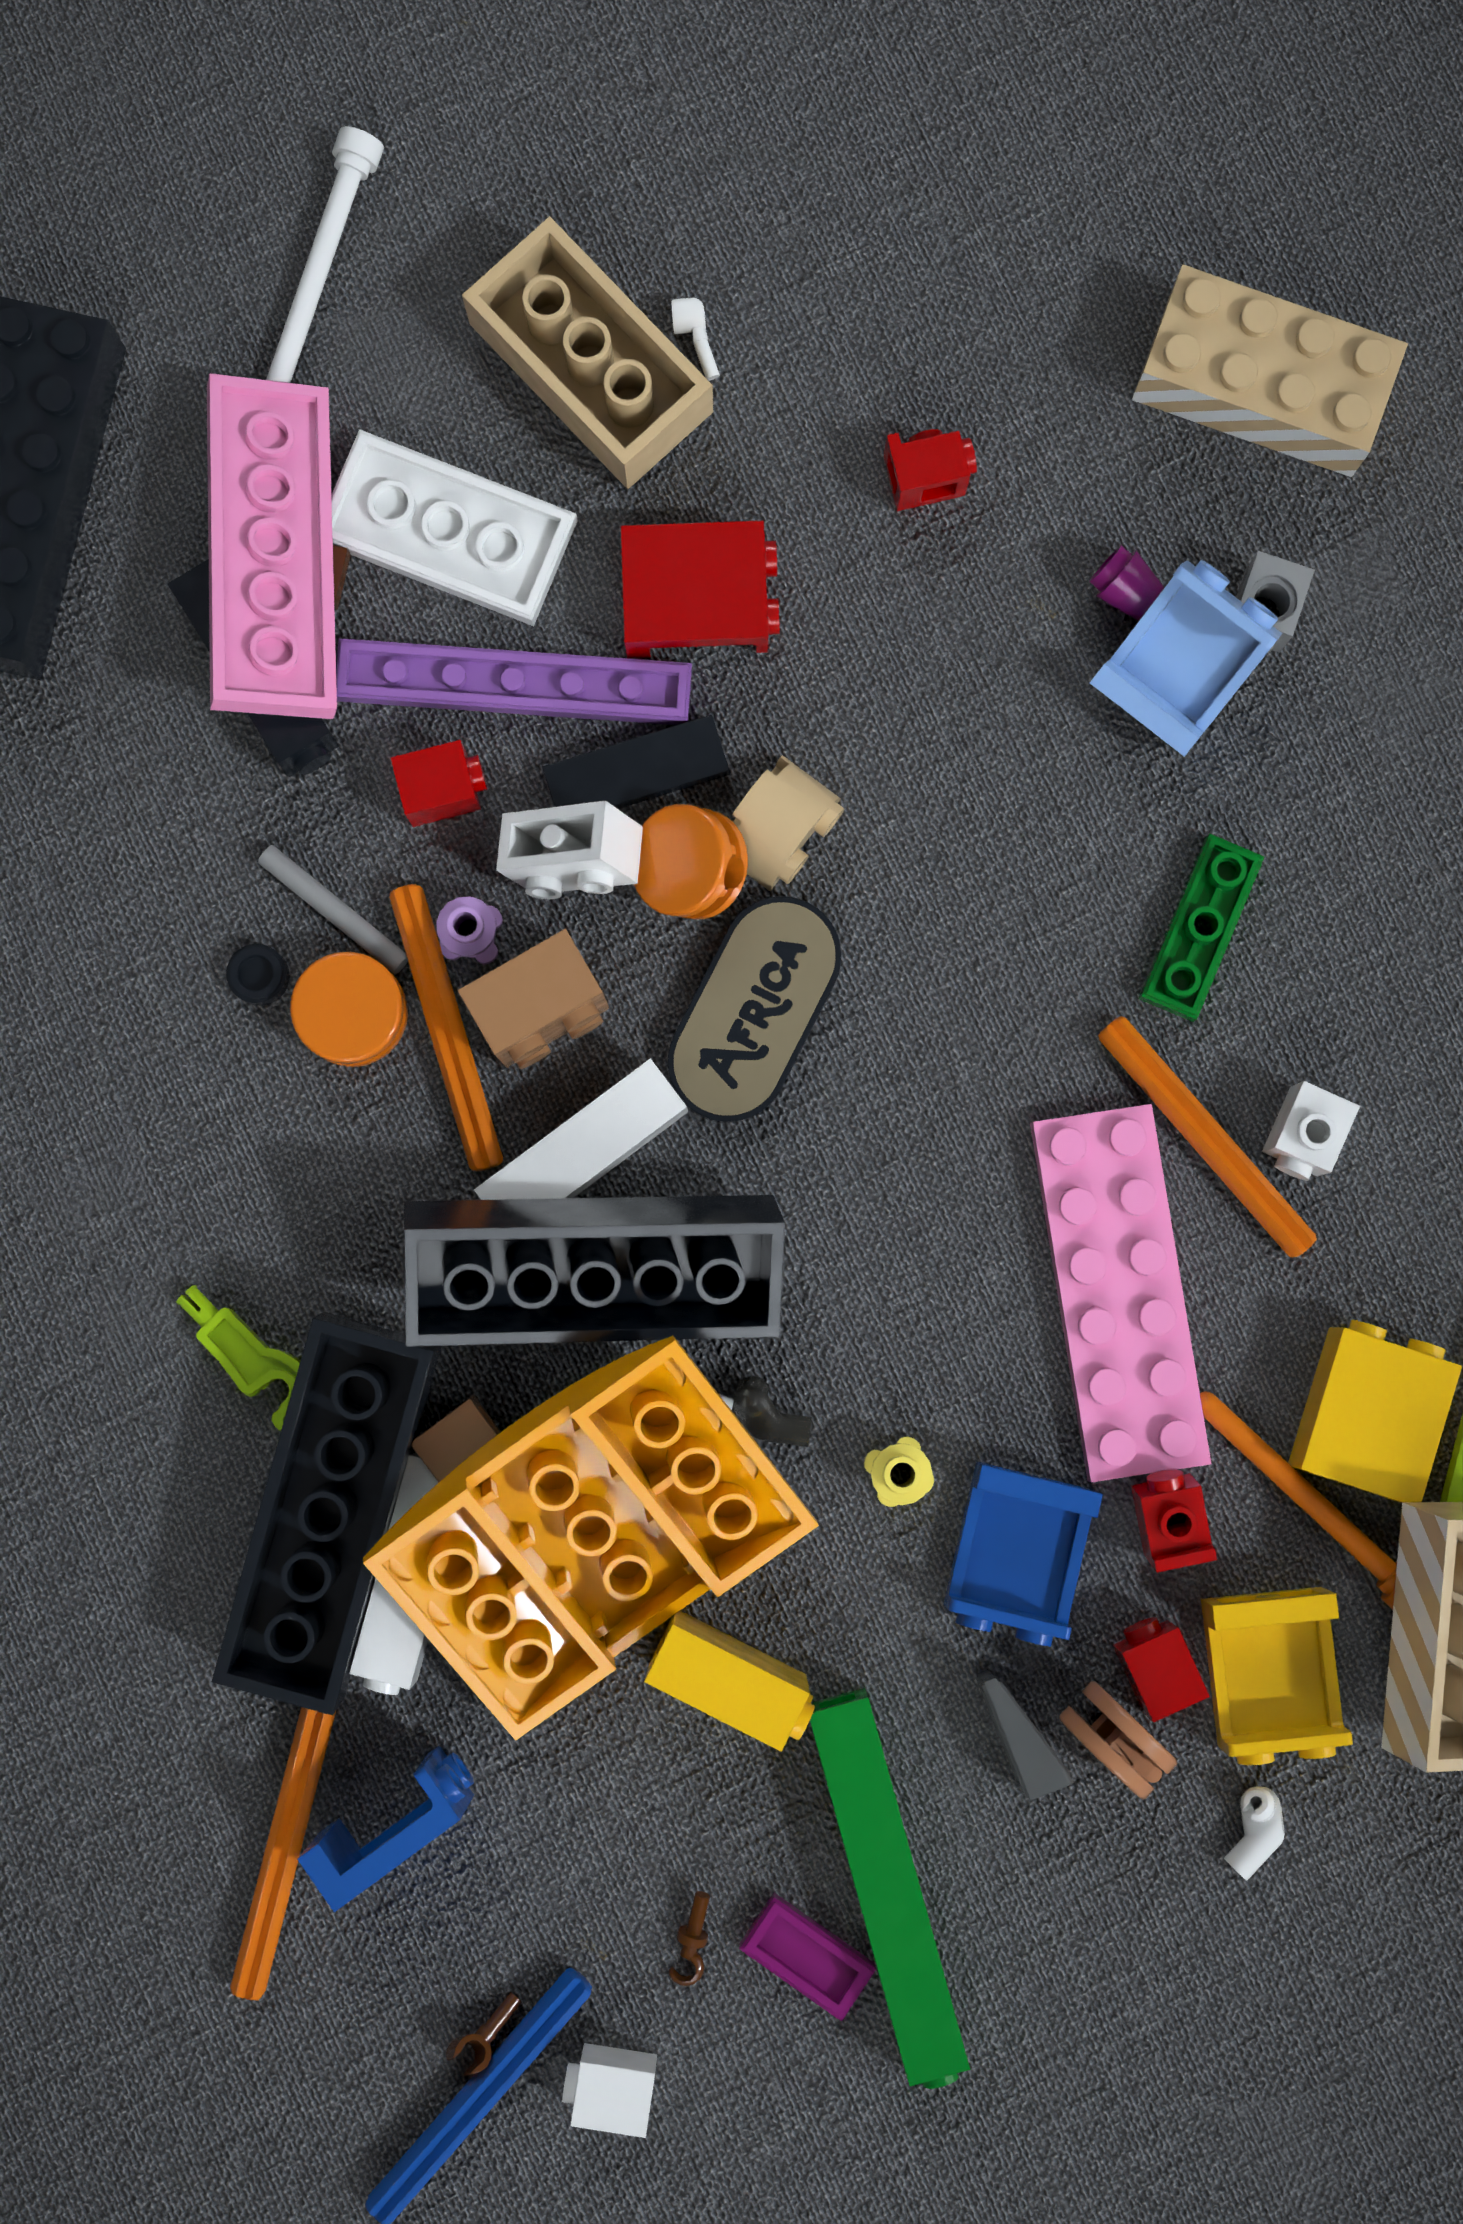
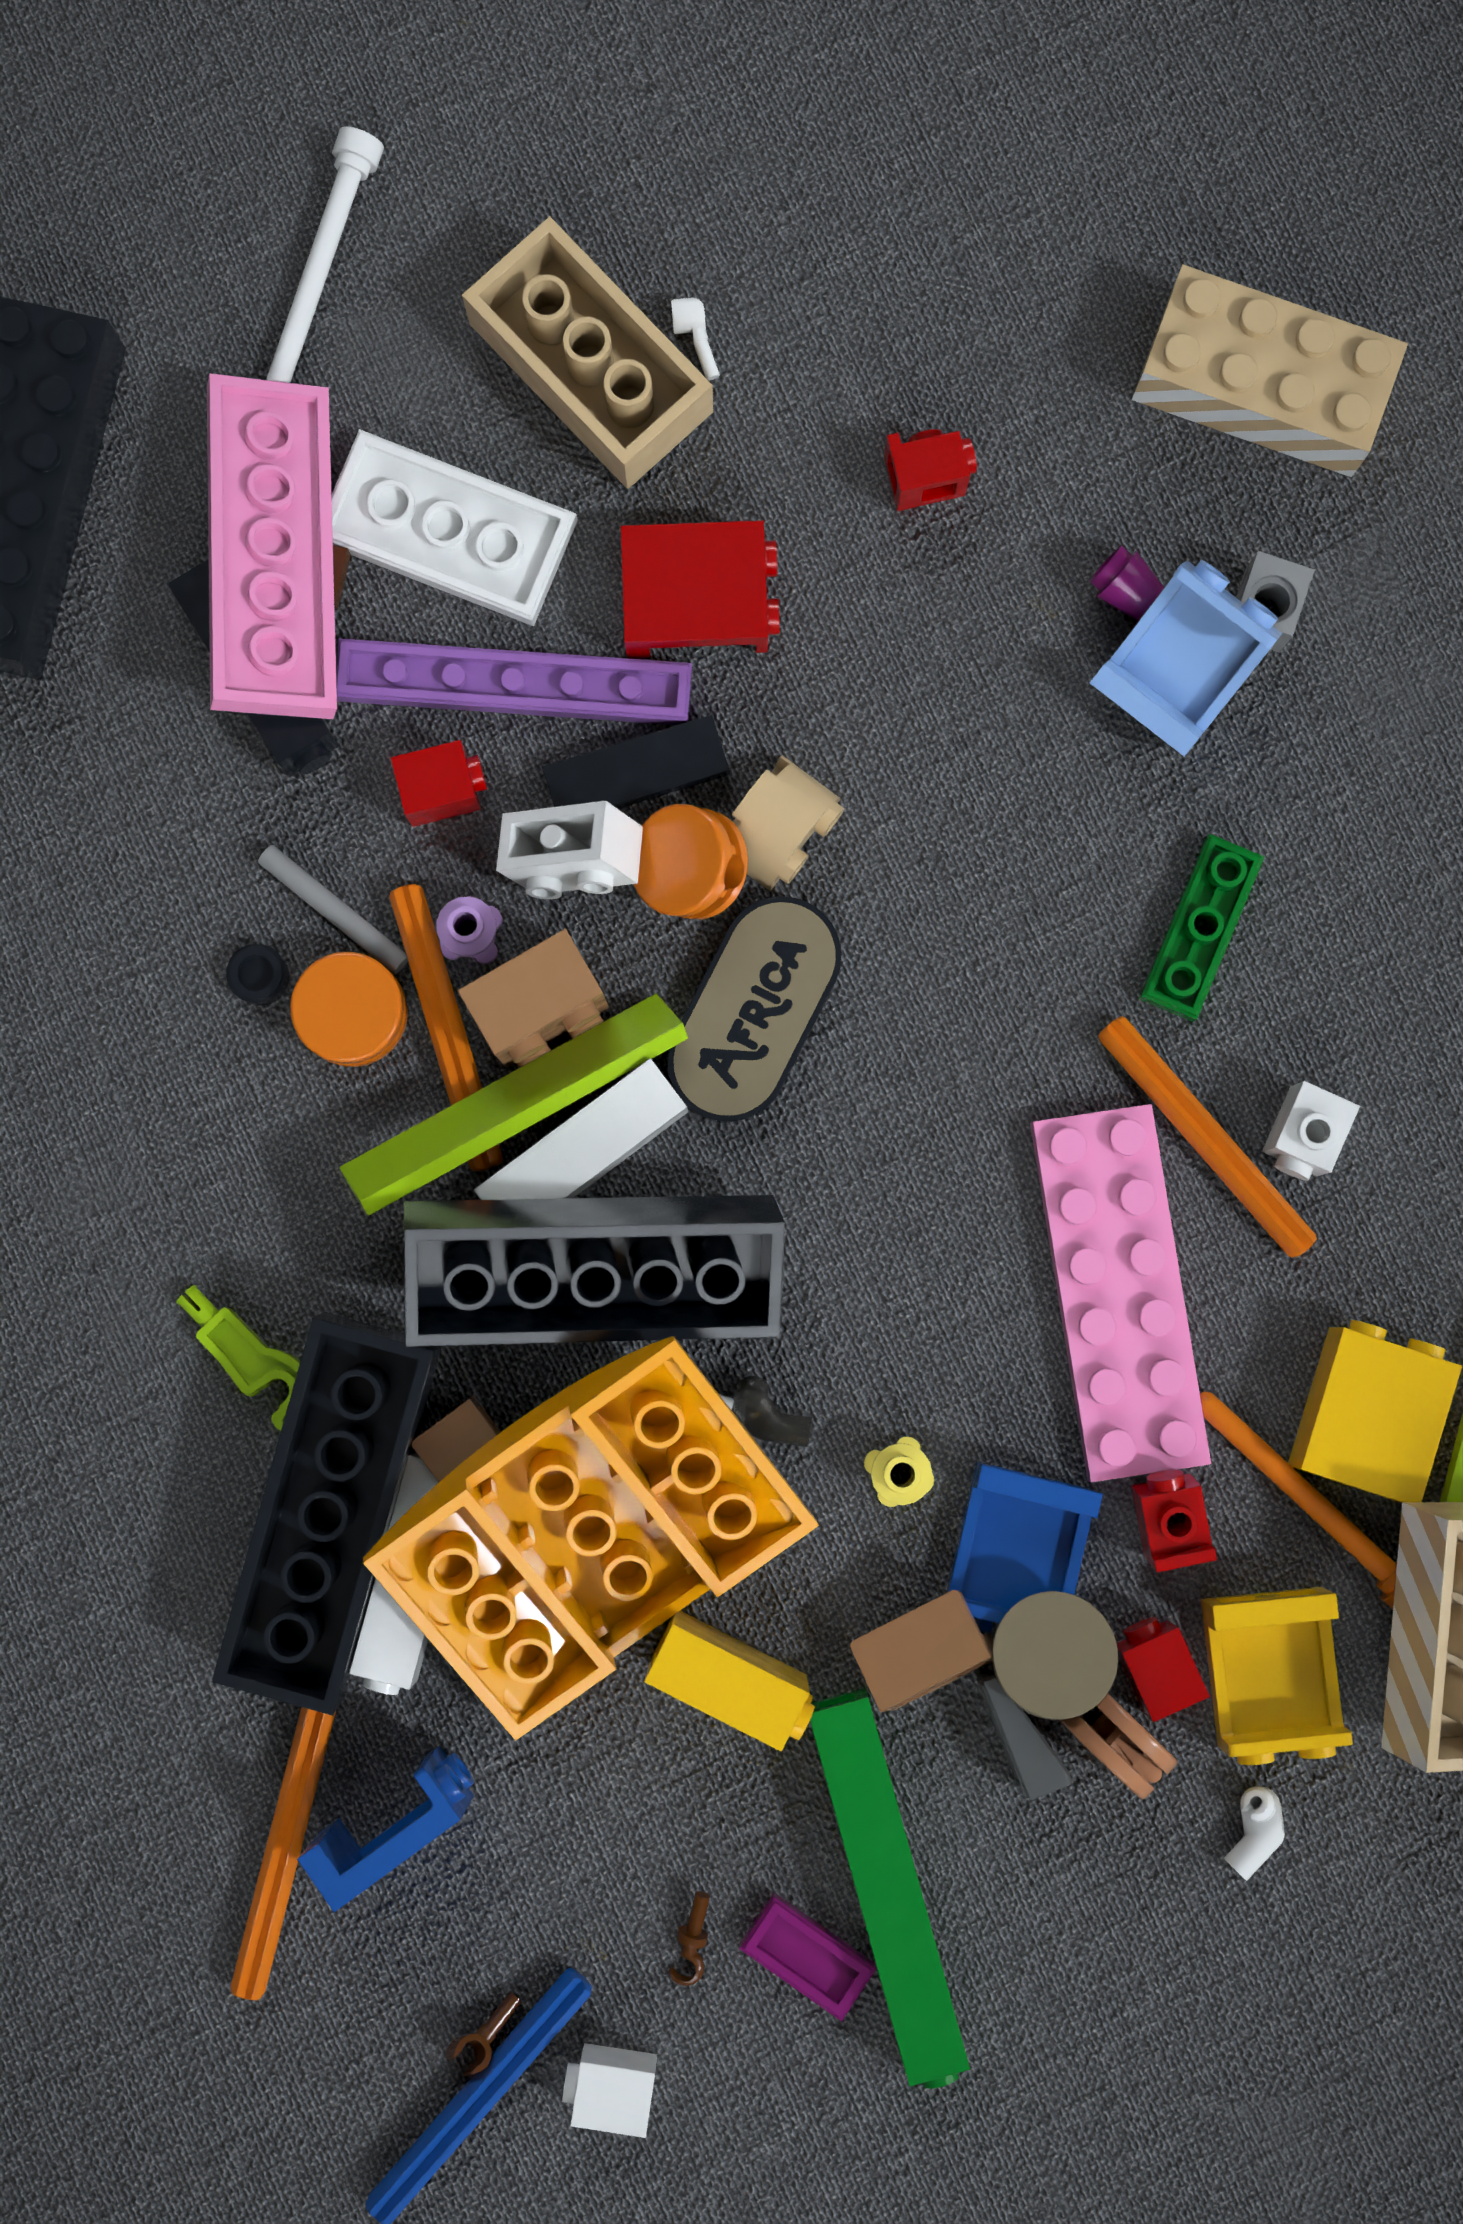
none -> lime tile [339,993,688,1216]
none -> medium nougat panel [850,1590,994,1712]
none -> dark tan piece [992,1591,1118,1720]

